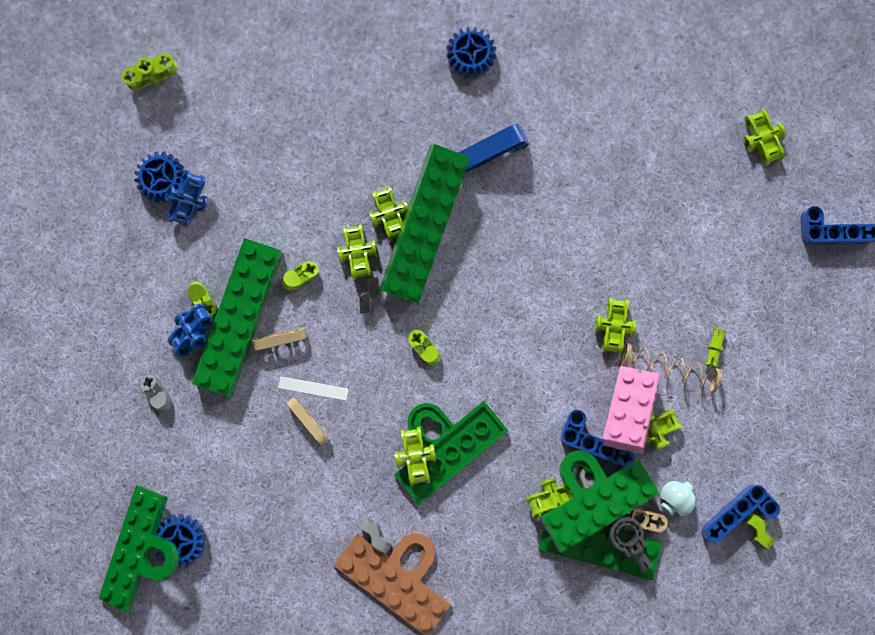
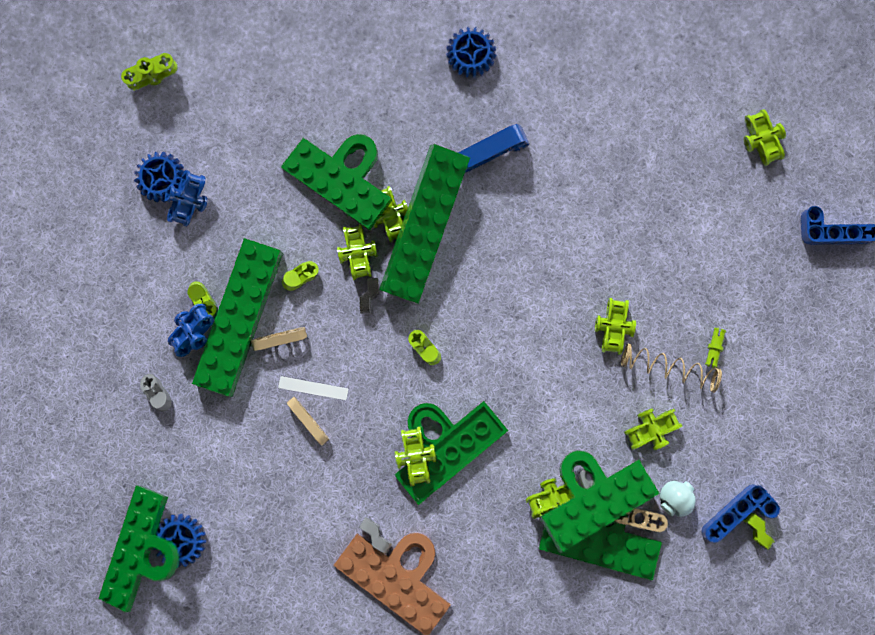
blue beam [560,410,635,466] -> none
bright pink piece [603,366,659,454] -> none
dark grey pin [608,516,652,572] -> none
none -> green plate [281,134,392,230]

